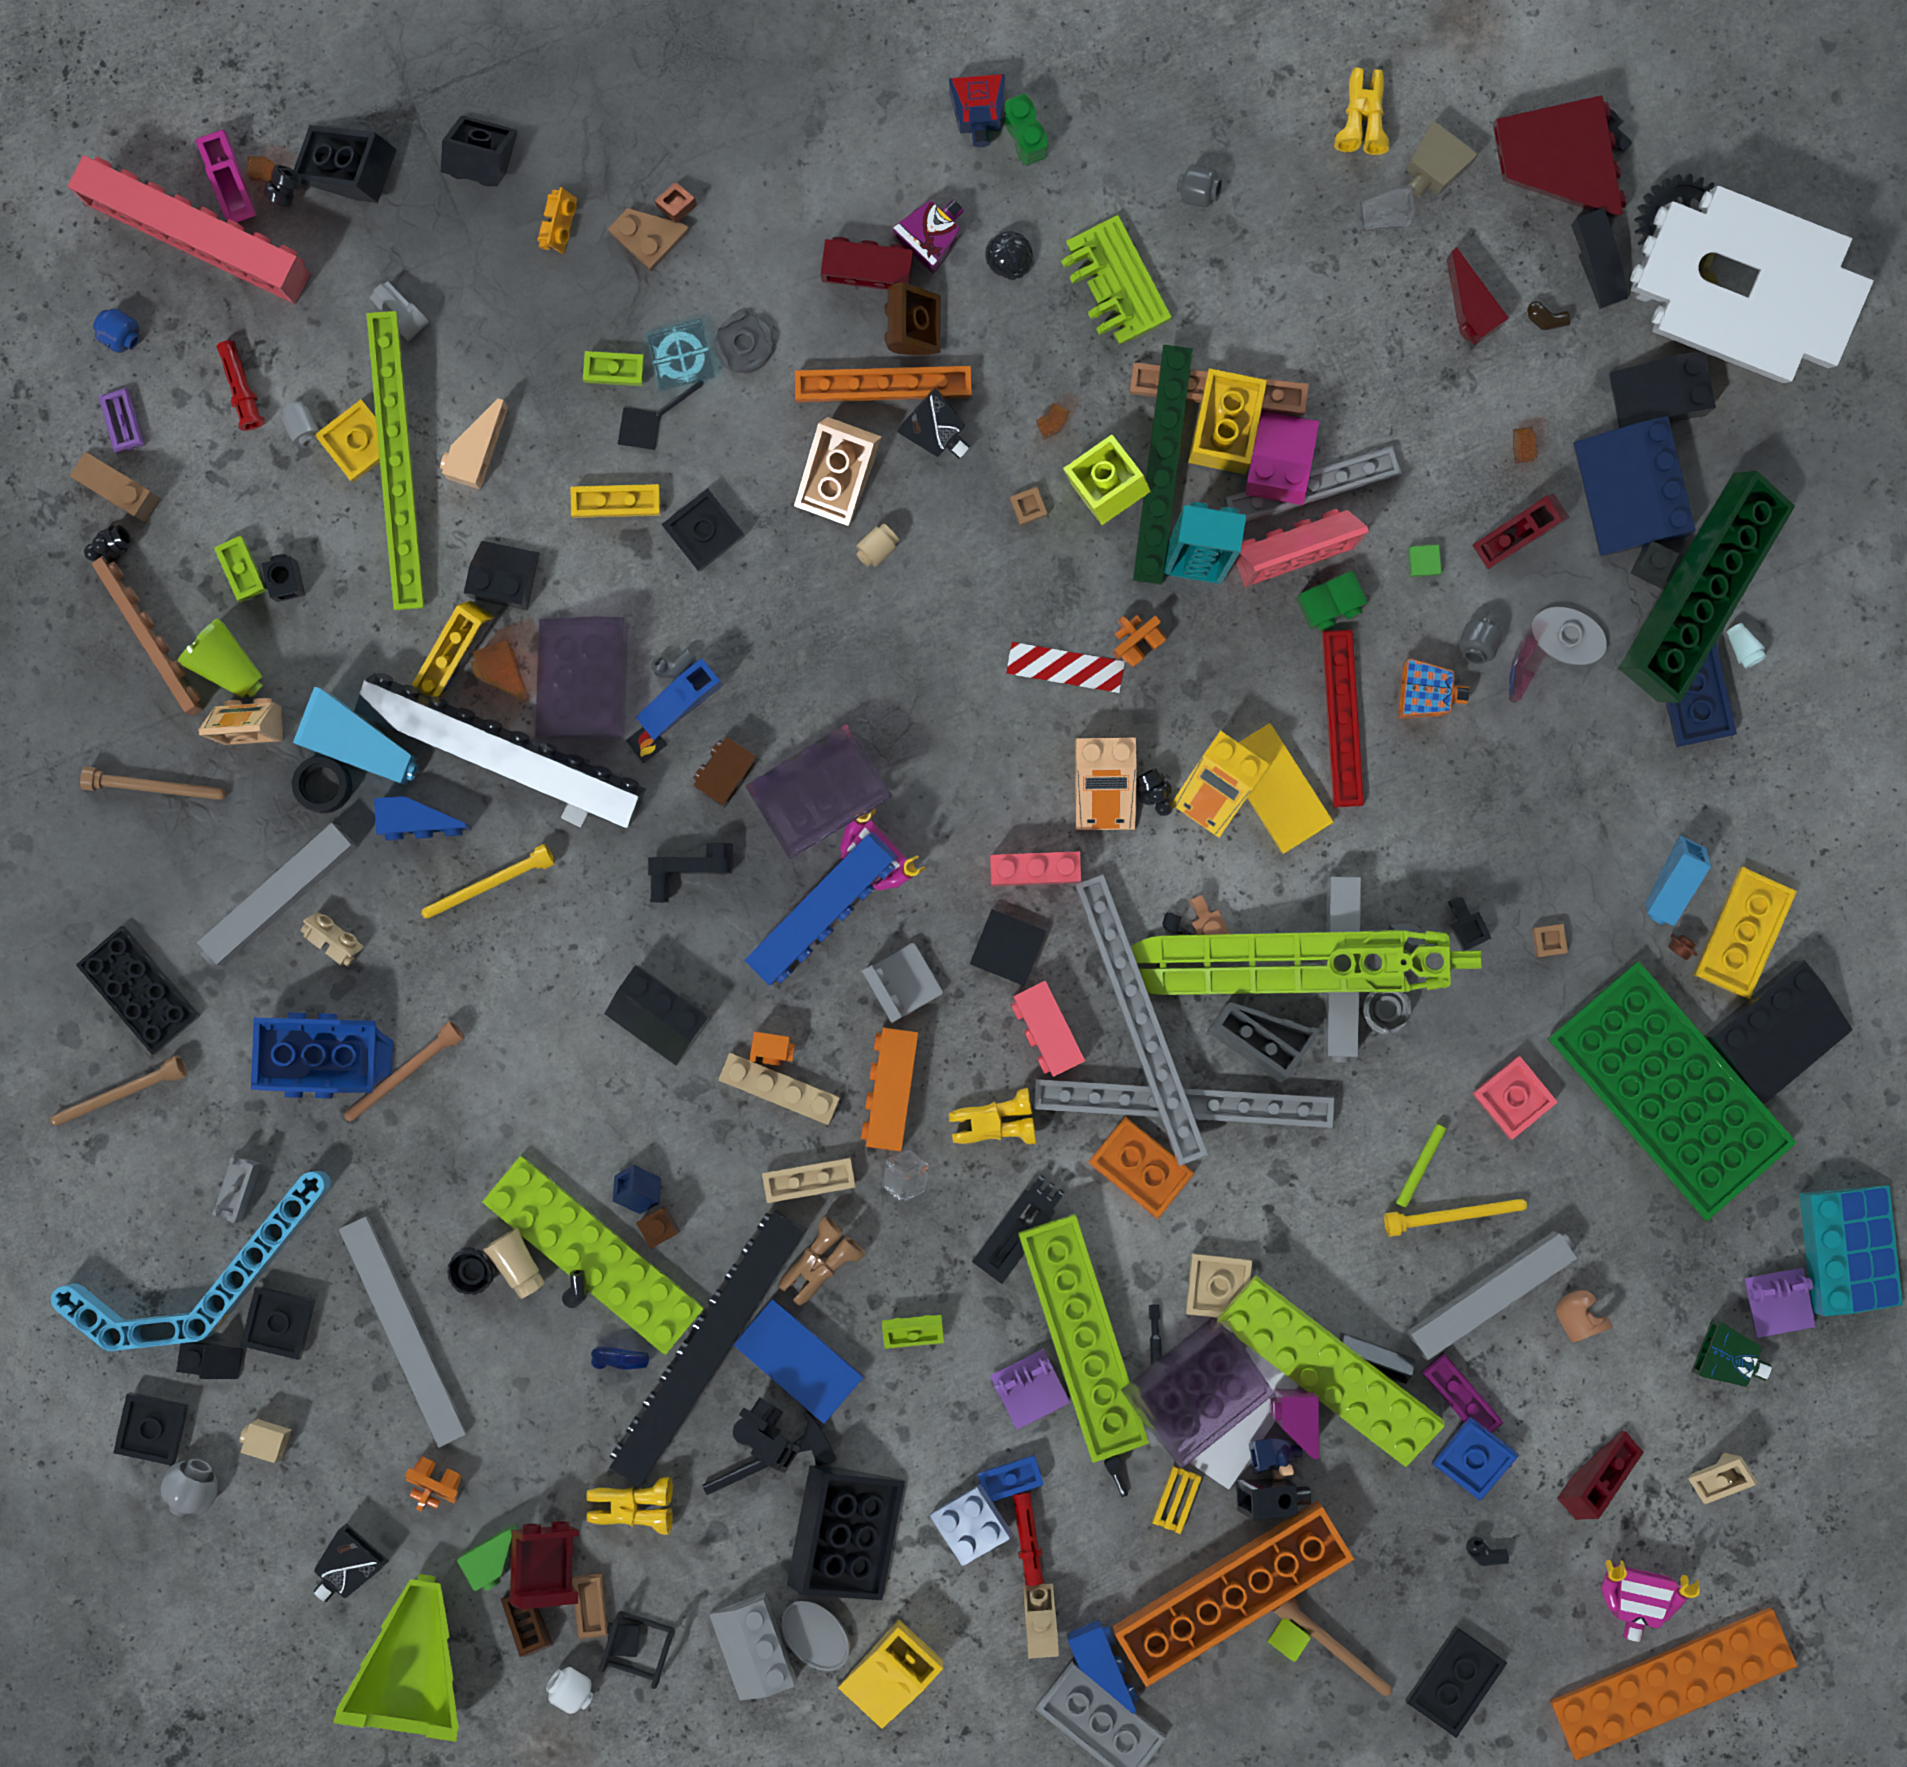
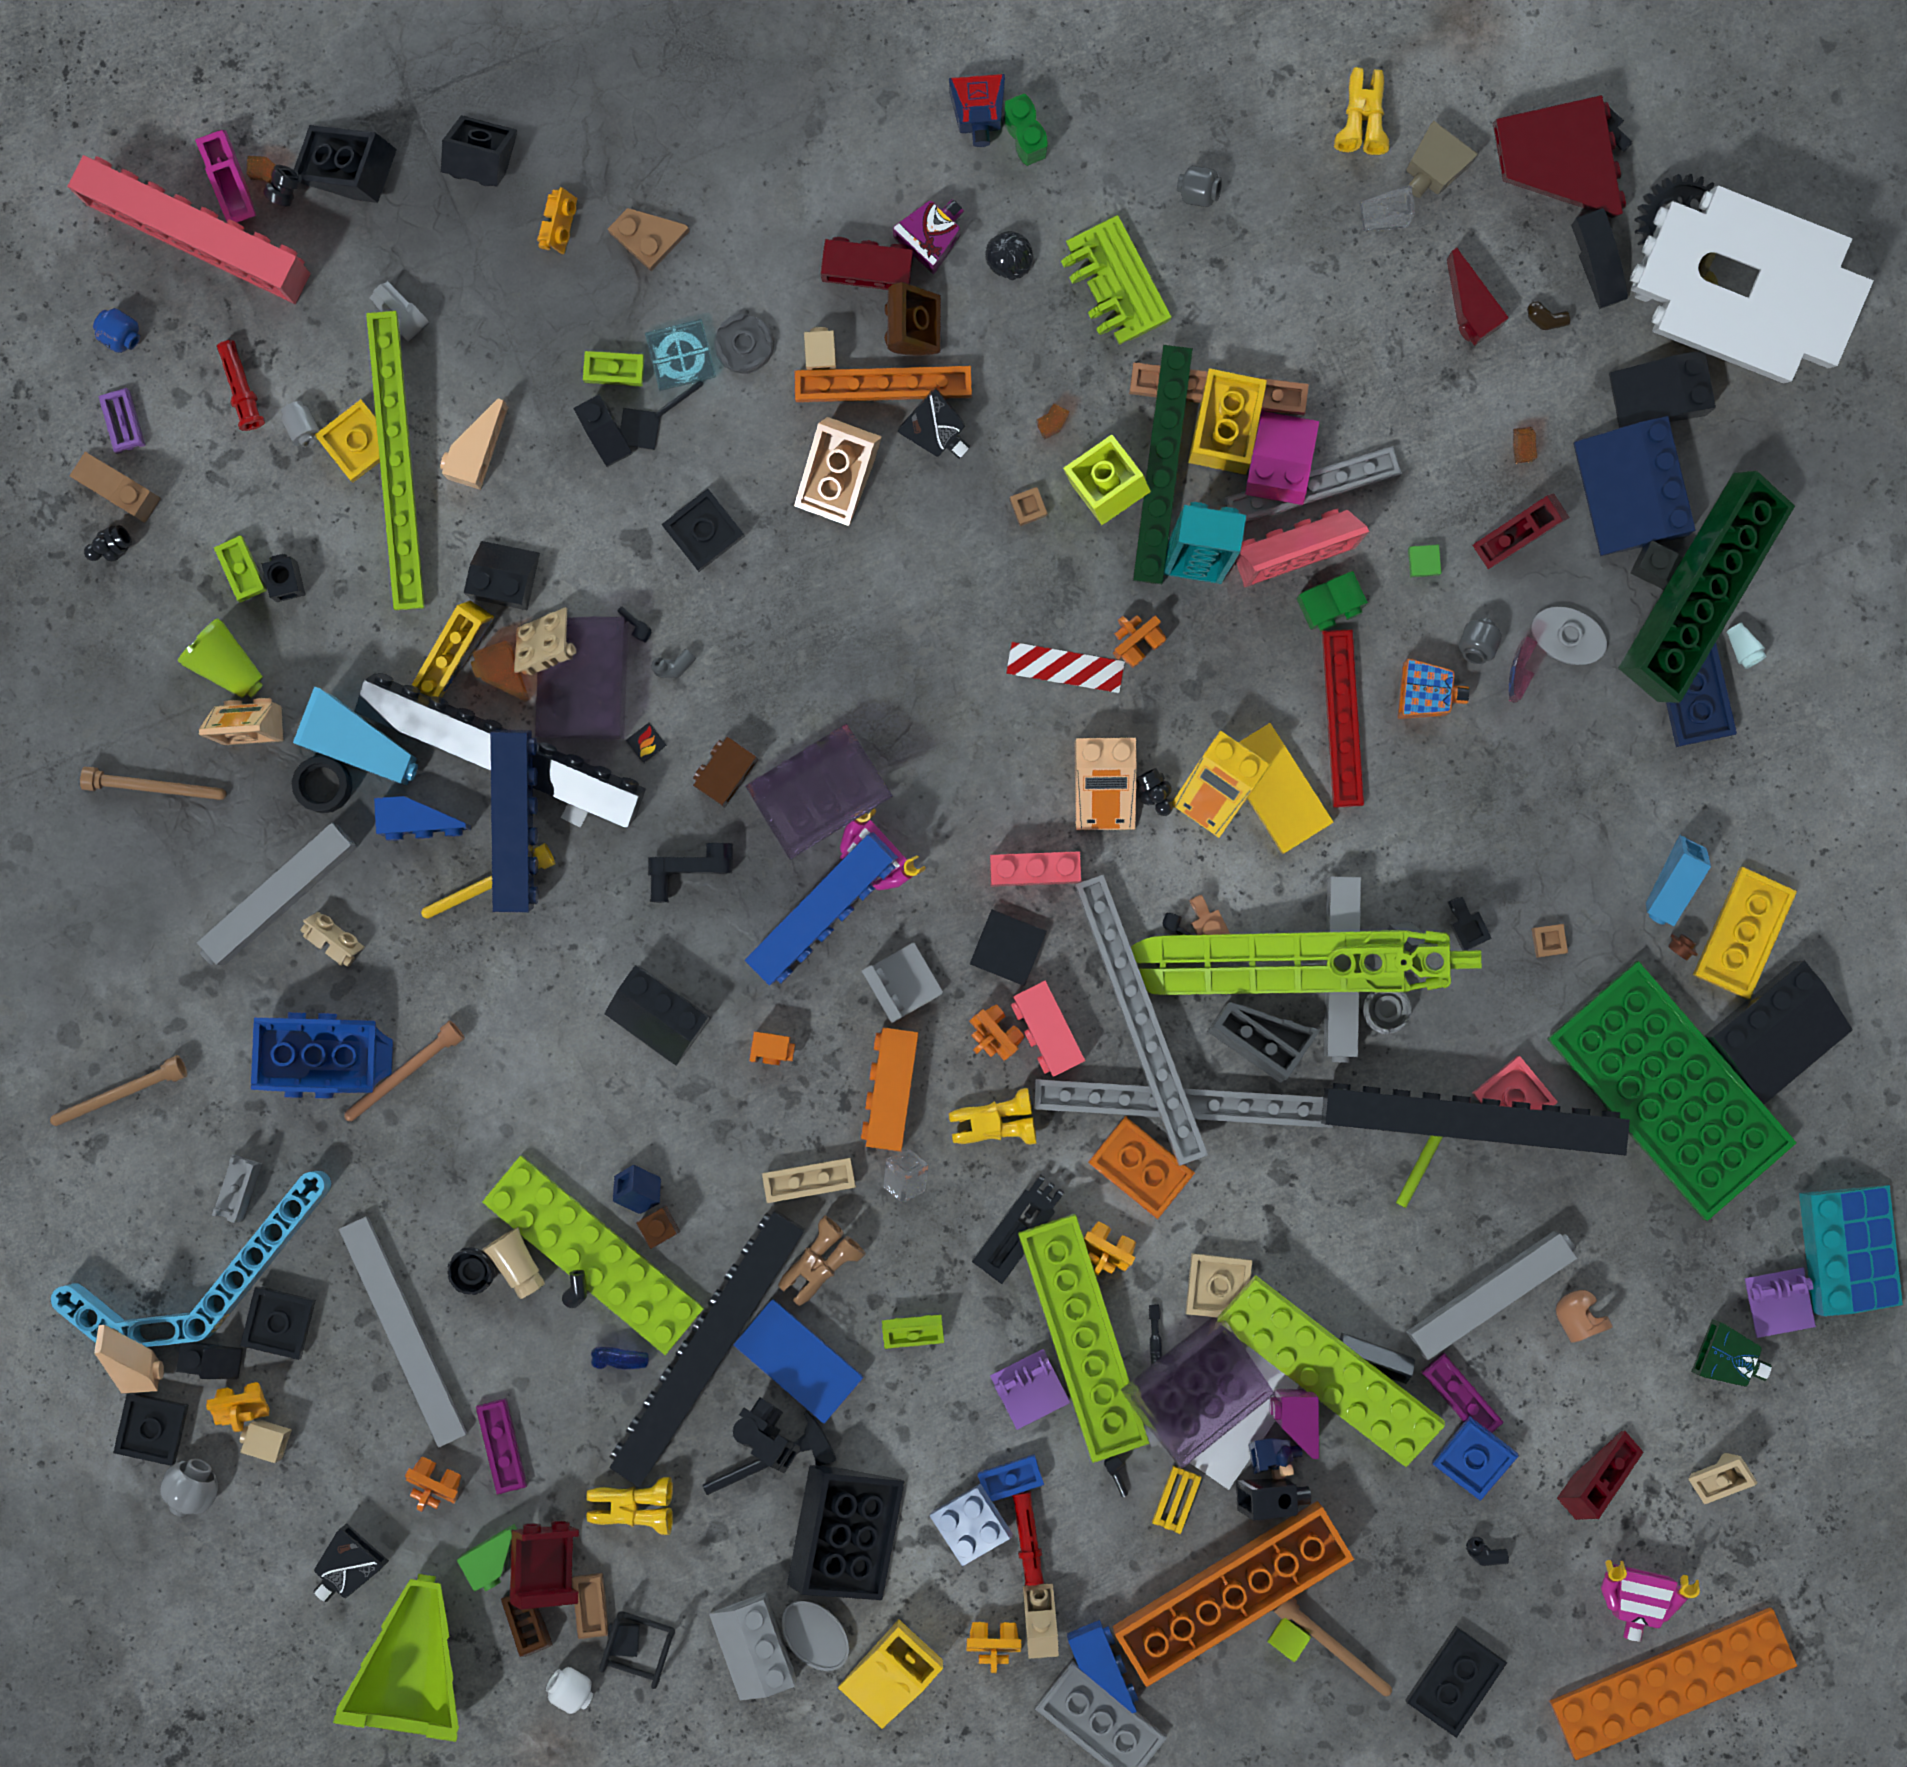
black tile [76,926,200,1055] -> none
nougat plate [91,557,203,716] -> none
yellow plate [570,484,661,518] -> none
blue slope [635,658,723,741] -> none
copper plate [655,182,697,223] -> none
tan plate [718,1053,840,1125] -> none
tan brick [856,523,900,567] -> none
yellow piece [1384,1199,1527,1237] -> none
none -> light nougat slope [94,1325,164,1394]
none -> light orange hips [206,1382,270,1432]
none -> magenta tile [476,1398,528,1495]
none -> dark blue brick [490,730,539,913]
none -> tan hinge [514,607,576,676]
none -> black slope [573,394,633,467]
none -> black hand [617,606,652,643]
none -> tan brick [804,327,837,370]
none -> light orange hips [966,1622,1021,1673]
none -> orange hips [969,1005,1024,1061]
none -> light orange hips [1083,1221,1136,1276]
none -> black brick [1321,1083,1630,1156]

